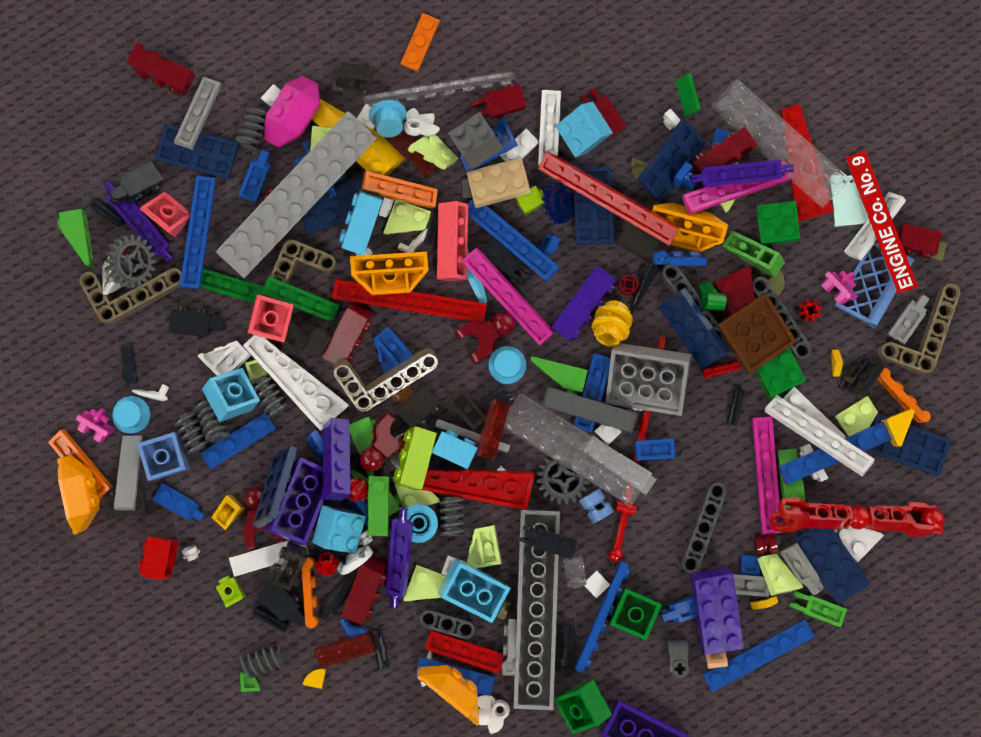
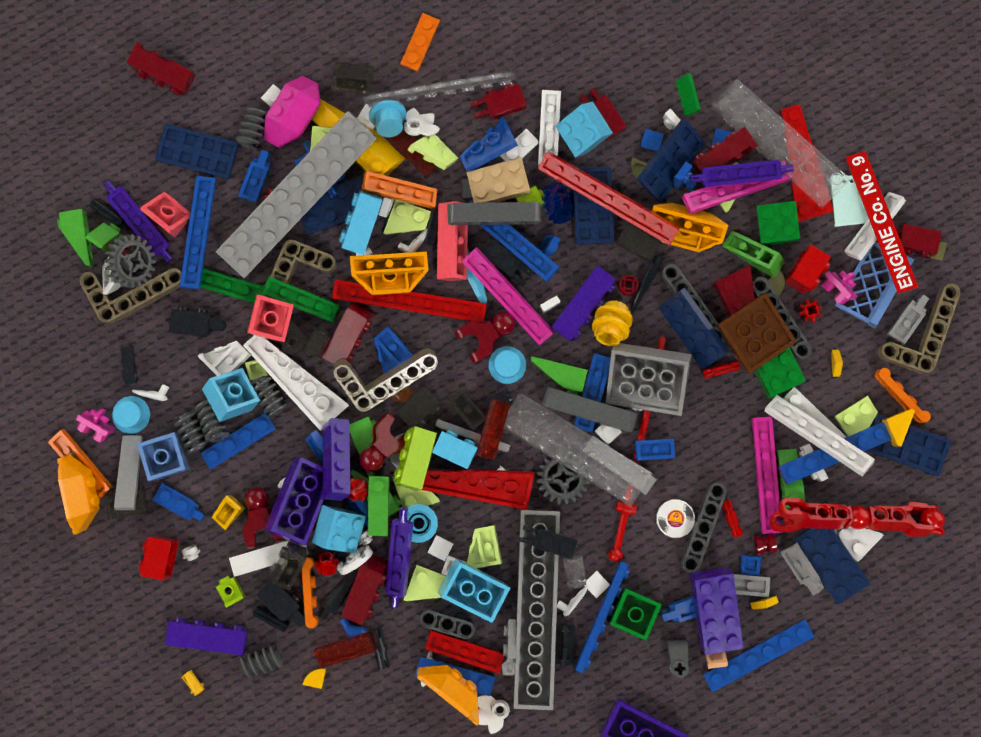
black hinge [110,161,164,205] -> none
light grey tile [174,77,221,150] -> none
bright green tile [240,672,261,692] -> none
dark blue plate [252,446,297,528] -> none
dark grey piece [440,497,464,536] -> none
dark grey brick [448,112,504,169] -> none
olive tile [497,598,512,620] -> none
green brick [554,680,612,734] -> none
medium blue wheel [579,488,614,524] -> none
blue hinge [652,250,707,266] -> none
green piece [697,281,726,311] -> none
black axle [726,388,745,426] -> none
yellowish green wing [757,554,803,596] -> none
bright green hinge [789,591,847,627] -> none
black plate [838,355,885,399] -> none
none -> bright green slope [85,223,122,252]
none -> dark purple brick [165,617,249,655]
none -> yellow pin [181,670,205,696]
none -> white tile [427,535,453,561]
none -> dark grey beam [447,202,542,225]
none -> white tile [540,295,561,314]
none -> white bar [557,586,588,617]
none -> blue tile [640,129,664,152]
none -> white tile [656,499,695,538]
none -> red axle [722,500,743,538]
none -> red brick [785,245,831,294]

